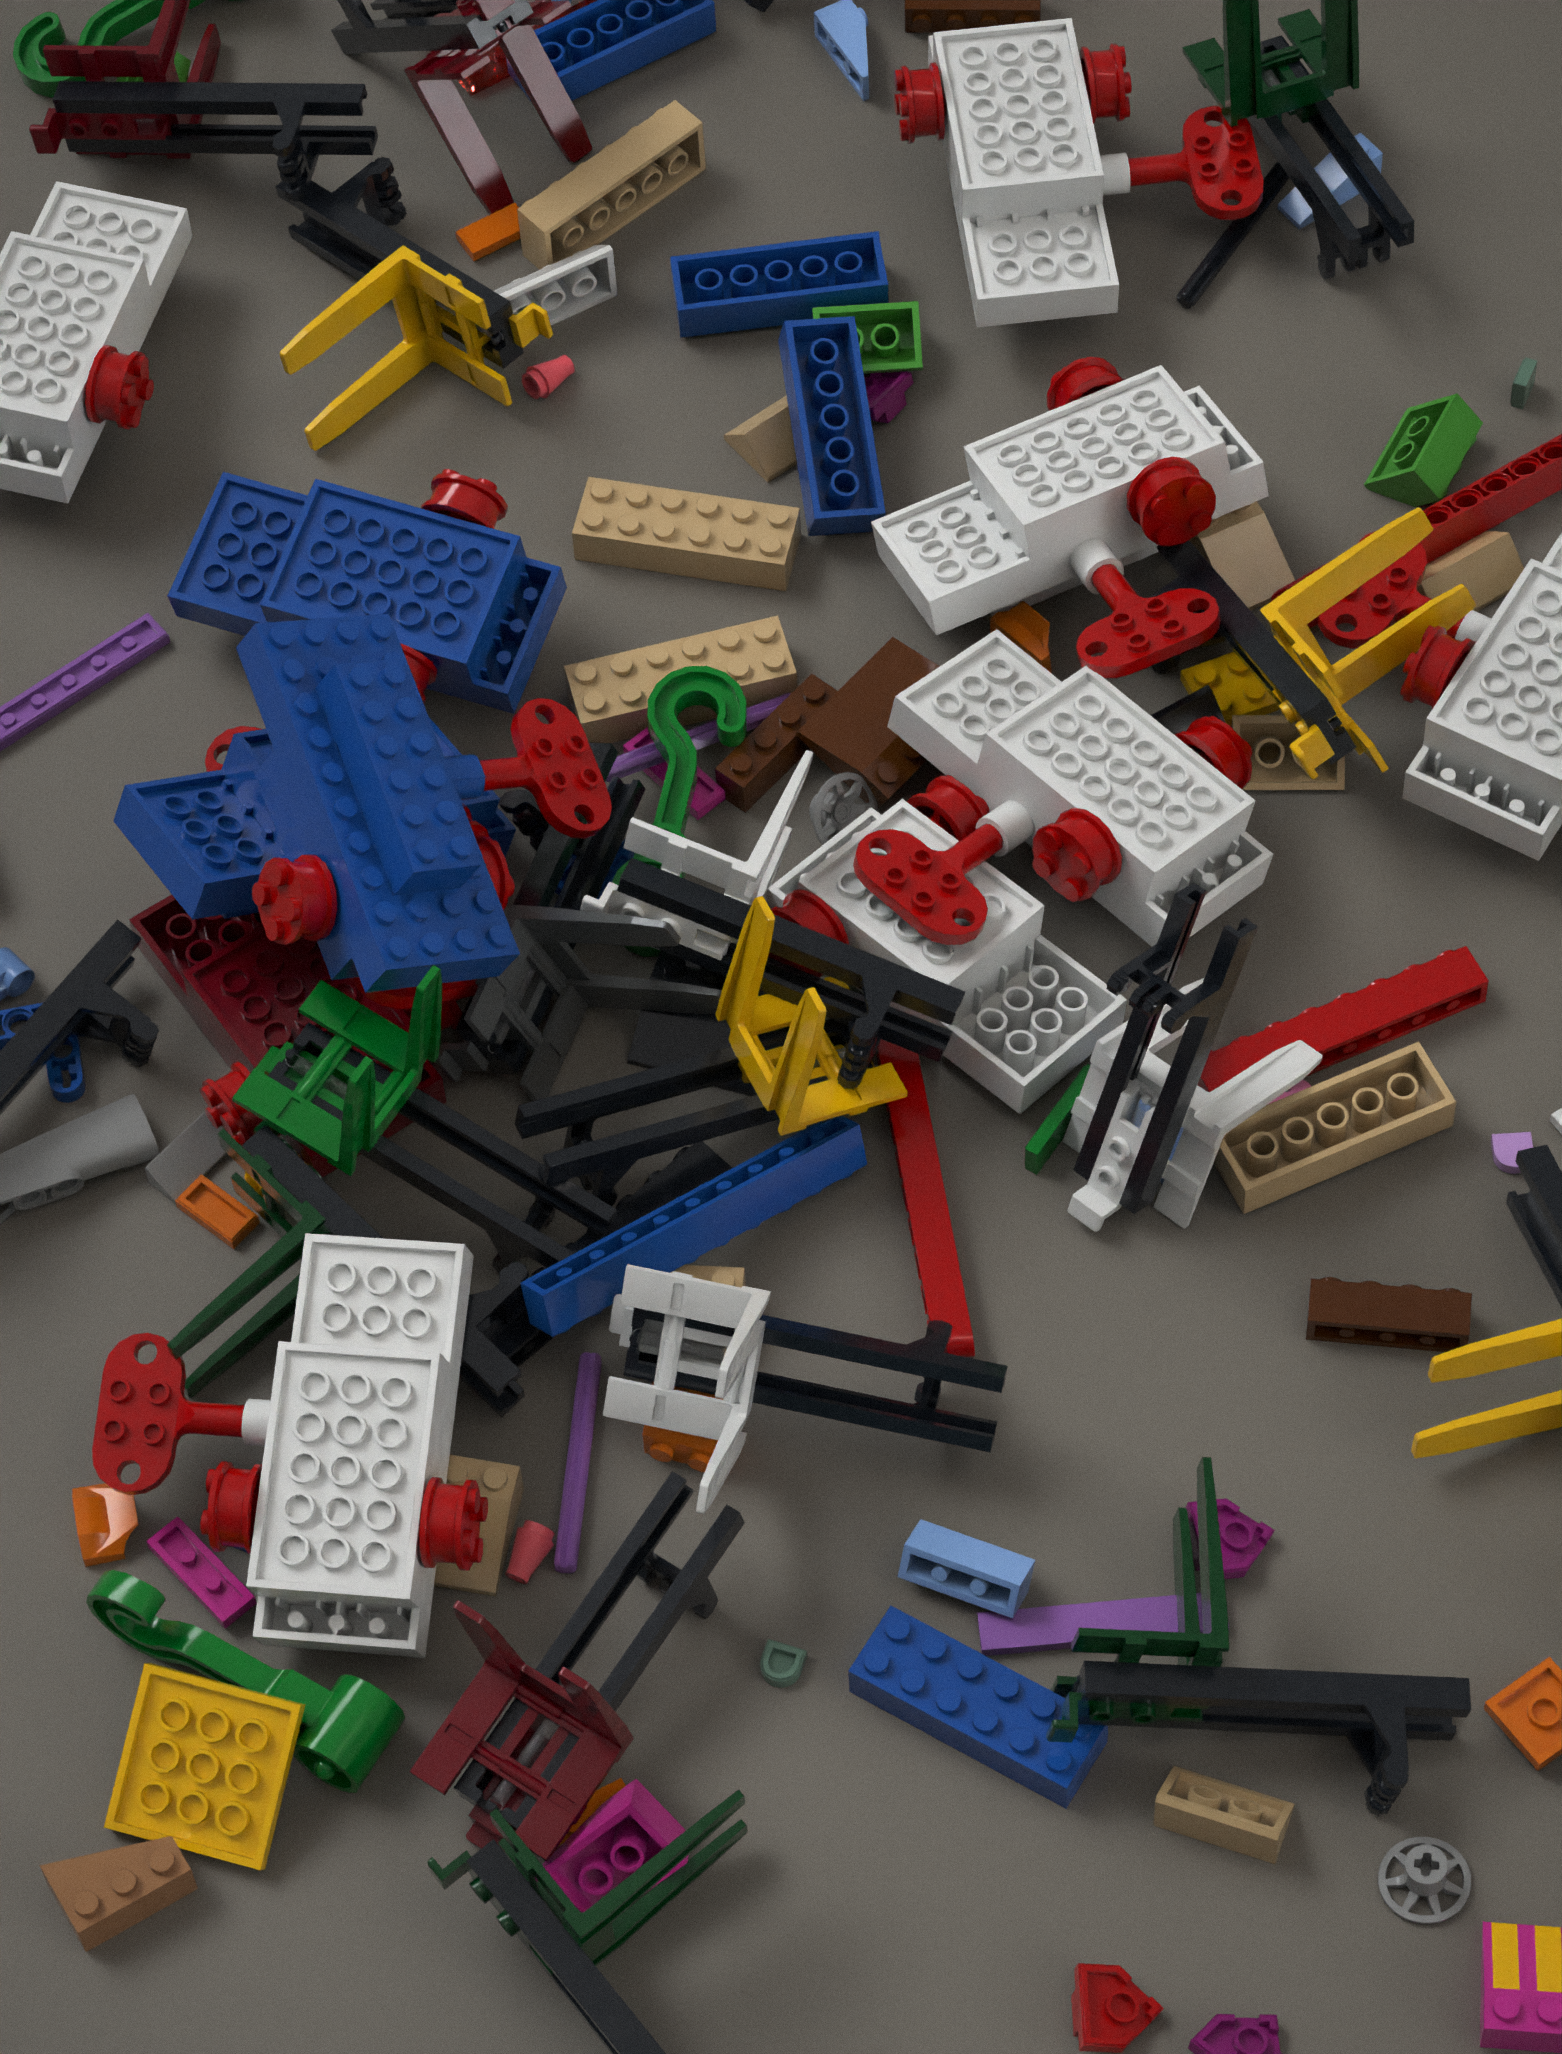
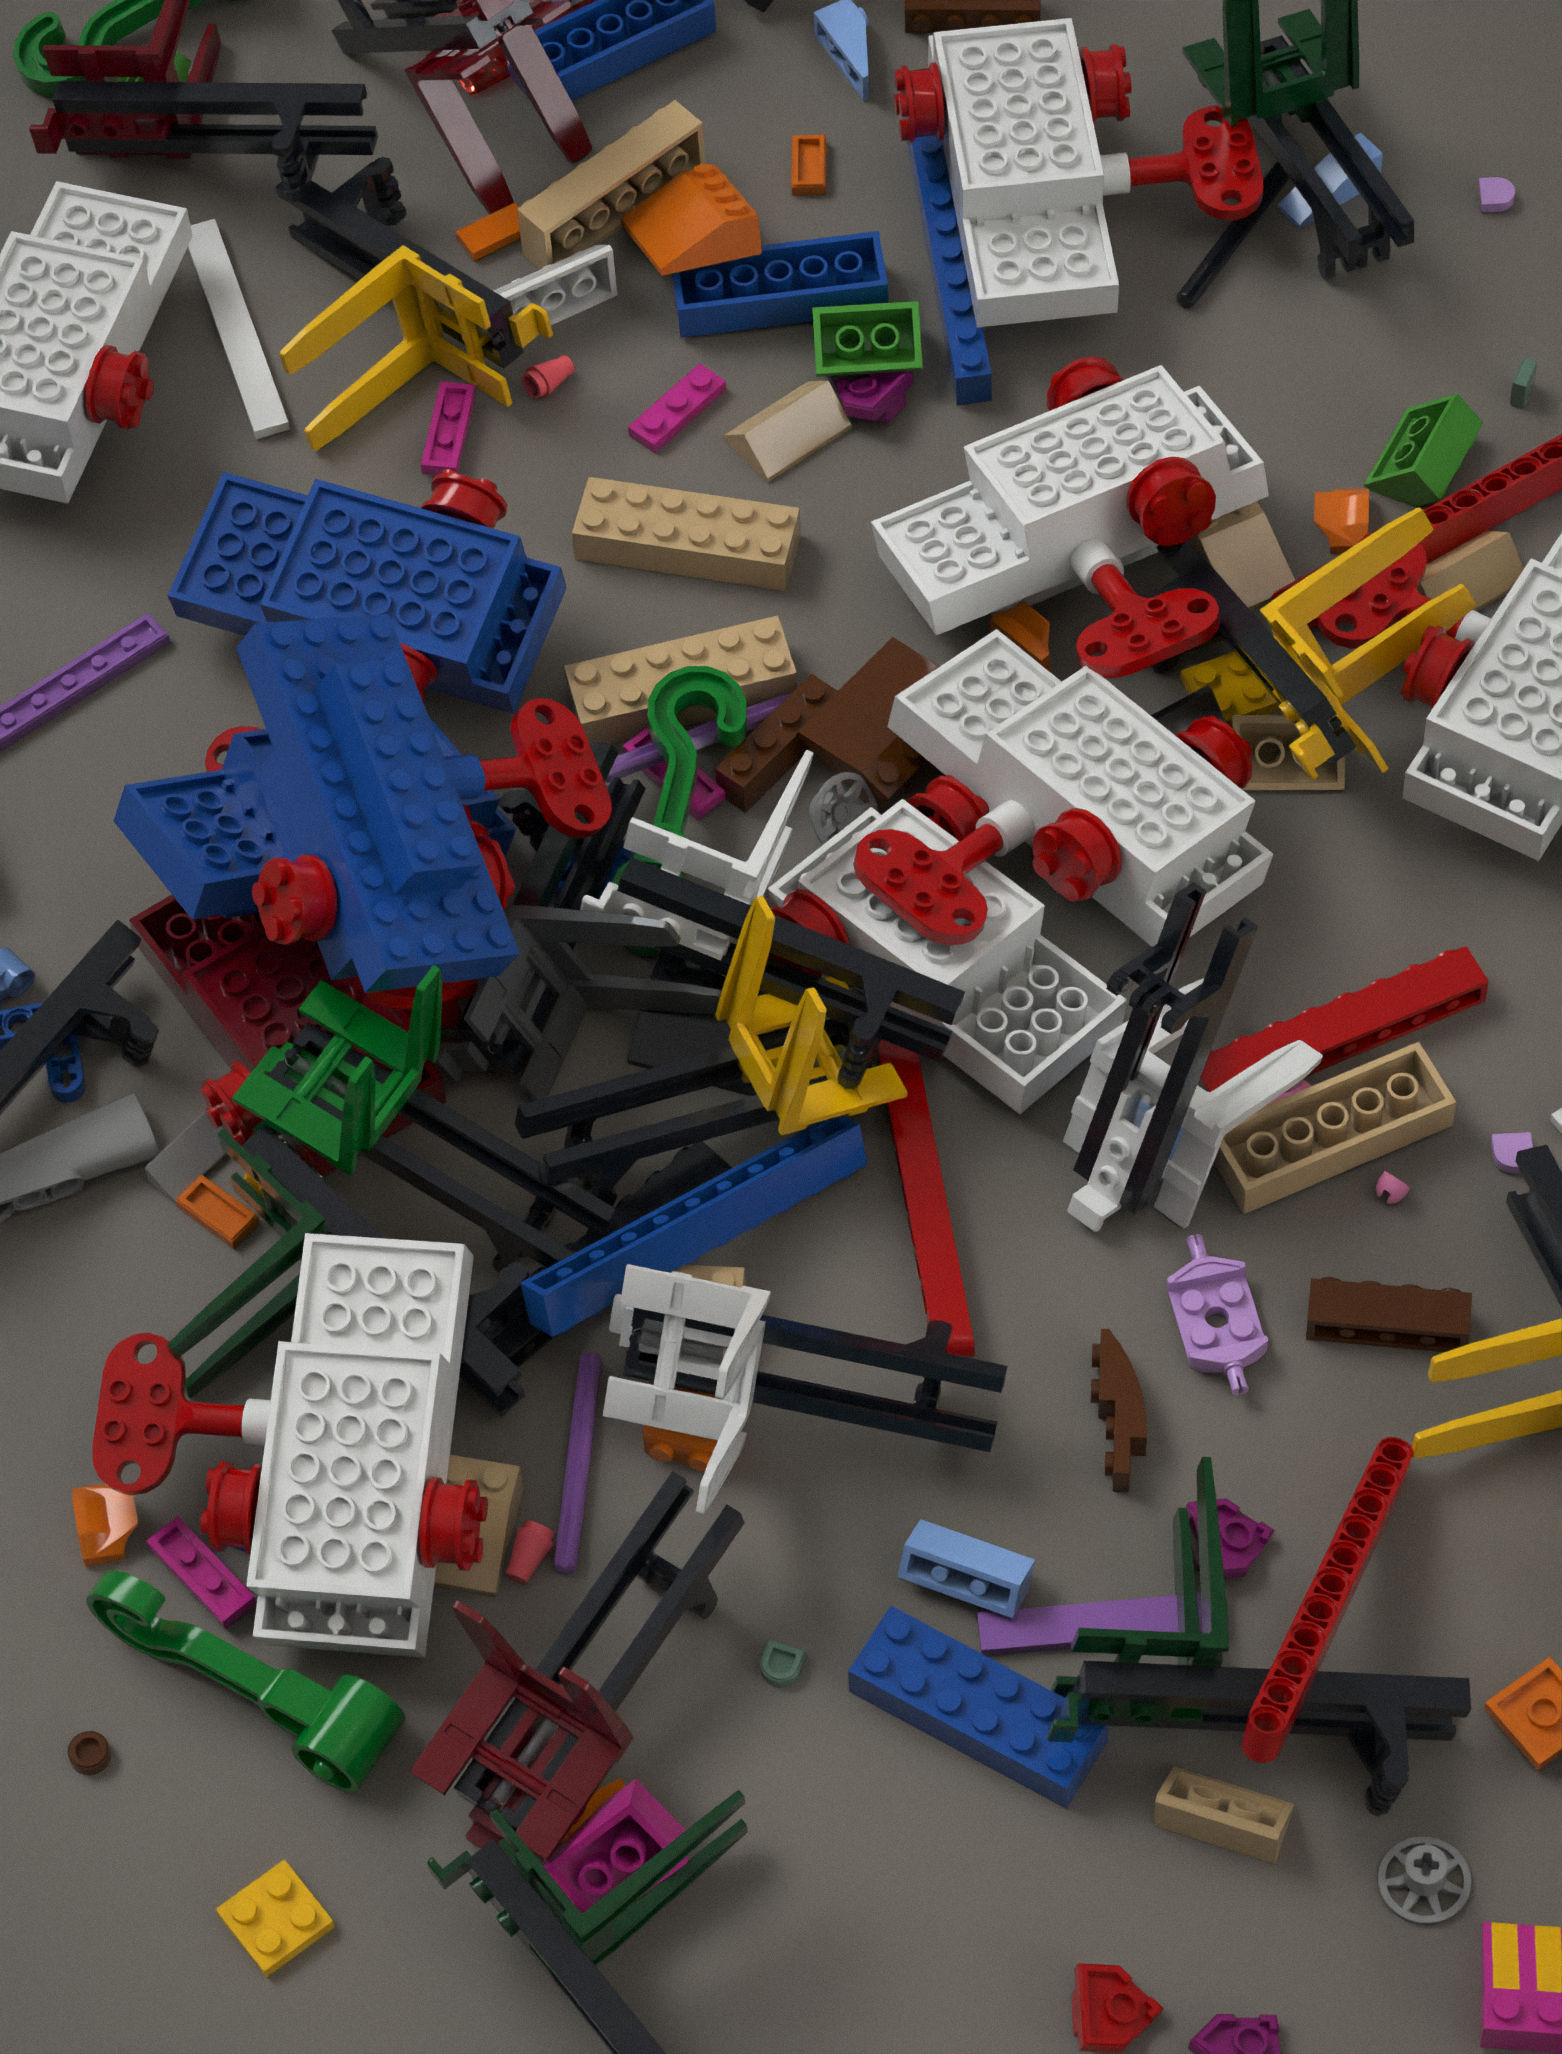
medium nougat wedge [39,1836,198,1952] -> none
yellow plate [104,1663,306,1870] -> none
blue brick [778,316,886,536] -> none
green tile [1025,1064,1090,1175] -> none
none -> reddish brown tile [68,1731,111,1775]
none -> white tile [187,219,290,439]
none -> yellow plate [215,1859,335,1978]
none -> dark pink plate [421,381,476,475]
none -> orange slope [621,164,762,276]
none -> dark pink plate [628,363,726,453]
none -> orange tile [791,134,827,195]
none -> blue brick [907,136,992,405]
none -> reddish brown slope [1091,1329,1147,1492]
none -> lavender plate [1167,1234,1269,1395]
none -> red beam [1241,1437,1413,1763]
none -> orange slope [1314,489,1369,554]
none -> bright pink hinge [1376,1170,1411,1204]
none -> lavender tile [1478,177,1515,213]

